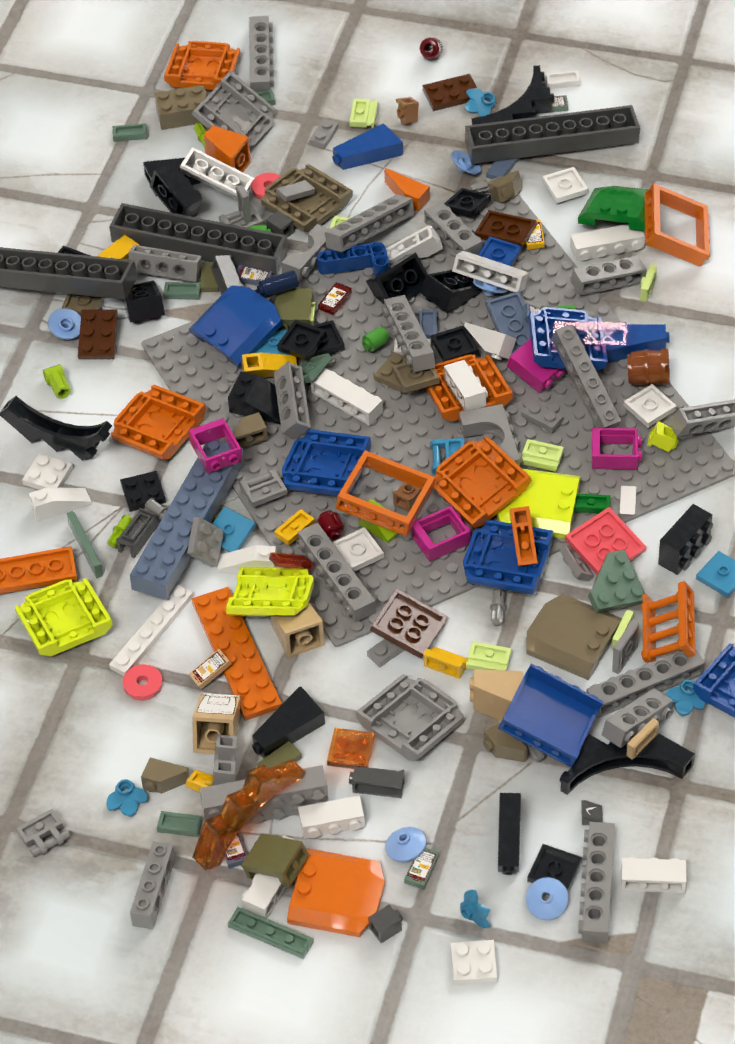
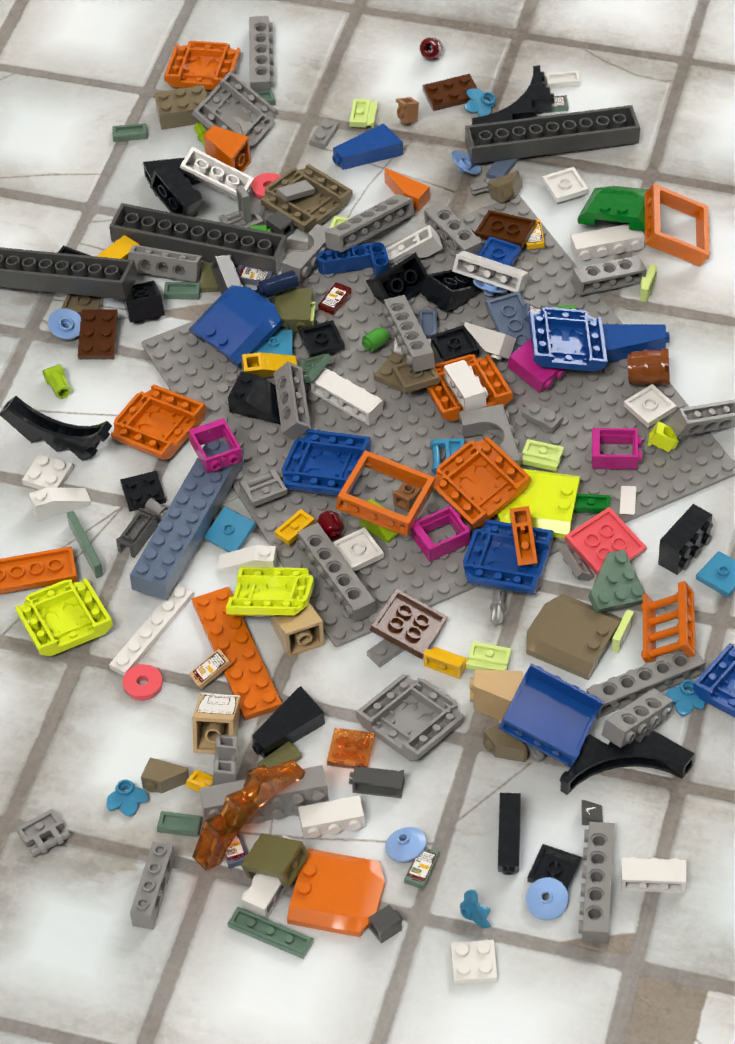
lime axle [108,515,133,548] -> none
light grey plate [187,517,224,567] -> none
dark tan slope [233,412,268,448] -> none
clear red tile [269,552,313,569] -> none
black plate [277,320,327,361] -> none
black plate [444,188,491,217] -> none
light grey brick [551,324,621,428] -> none
clear pink fence [552,321,629,345] -> none
light grey plate [612,620,639,674] -> none
tan tile [627,718,659,759] -> none

